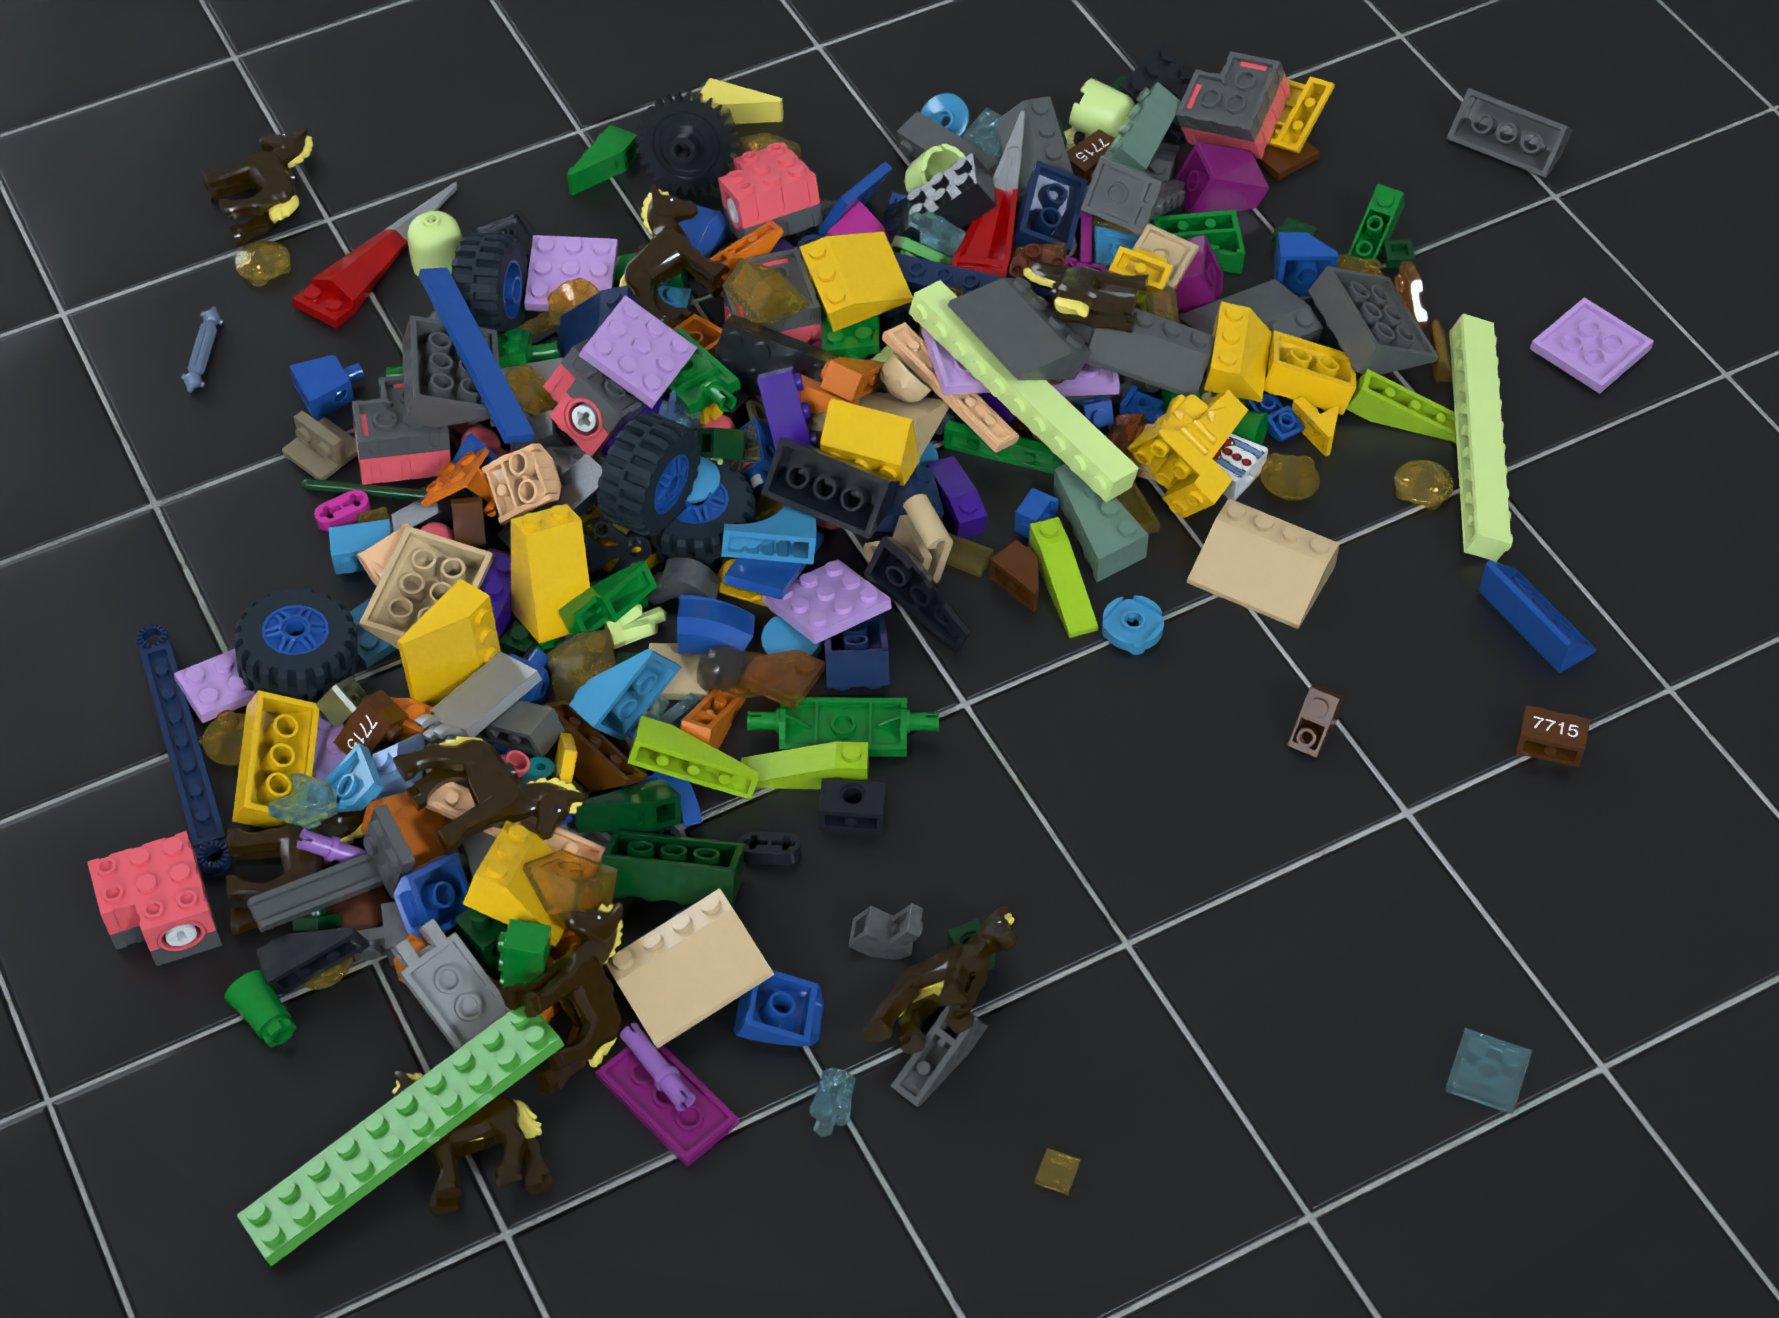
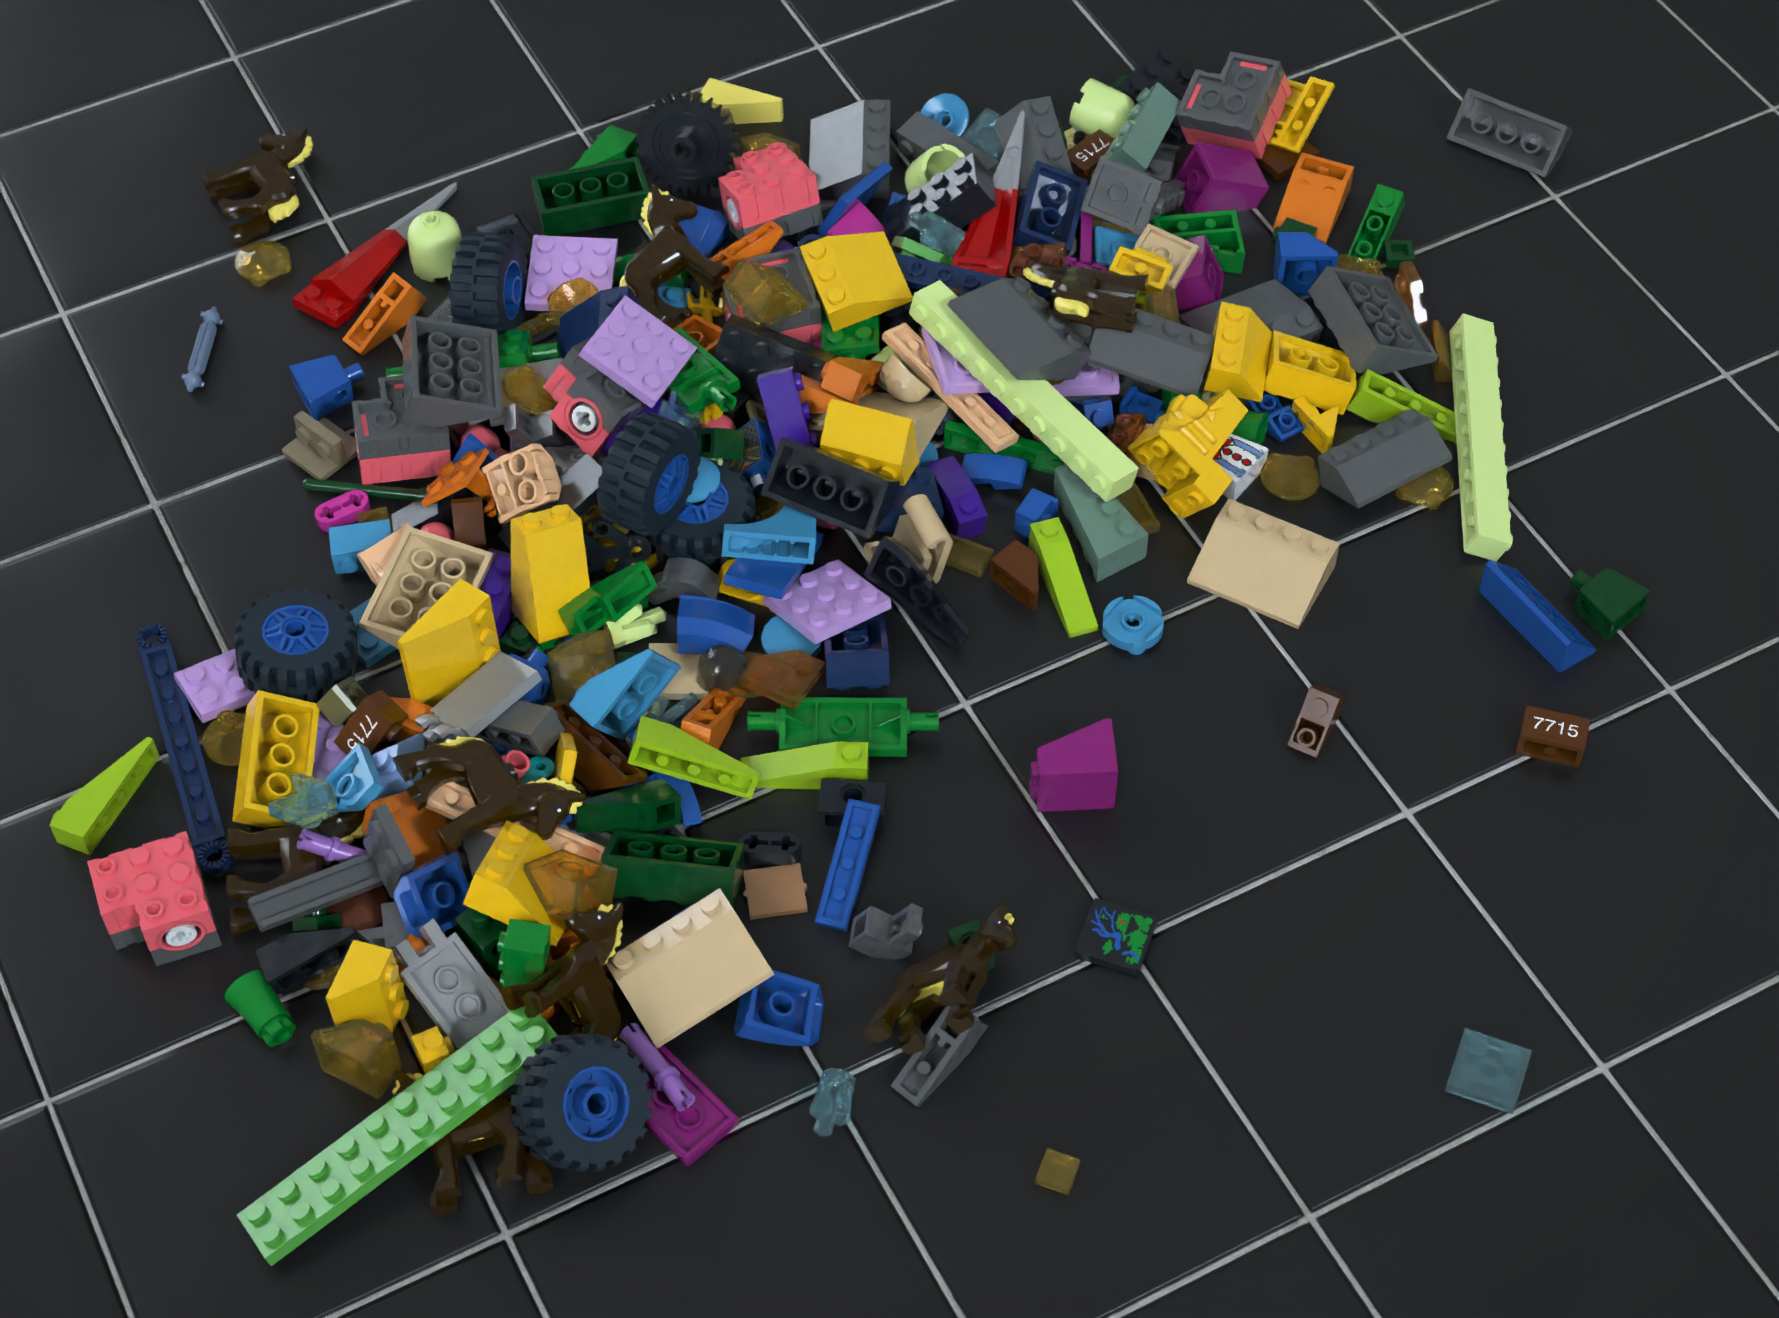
blue tile [418,267,535,444] -> none
lavender plate [1530,297,1654,394] -> none
none -> lime slope [49,737,160,855]
none -> clear yellow slope [310,1019,402,1099]
none -> yellow slope [326,940,409,1051]
none -> orange slope [342,272,428,356]
none -> yellow brick [411,1026,455,1074]
none -> black wheel [511,1034,653,1172]
none -> dark green brick [531,156,650,236]
none -> yellow piece [687,285,725,323]
none -> medium nougat piece [743,863,808,920]
none -> slope [809,99,891,198]
none -> blue tile [815,798,881,932]
none -> blue slope [962,454,1027,490]
none -> magenta slope [1029,718,1118,812]
none -> tile [1074,898,1159,977]
none -> orange slope [1273,152,1354,244]
none -> dark grey slope [1318,409,1452,509]
none -> dark green torso [1570,568,1651,641]

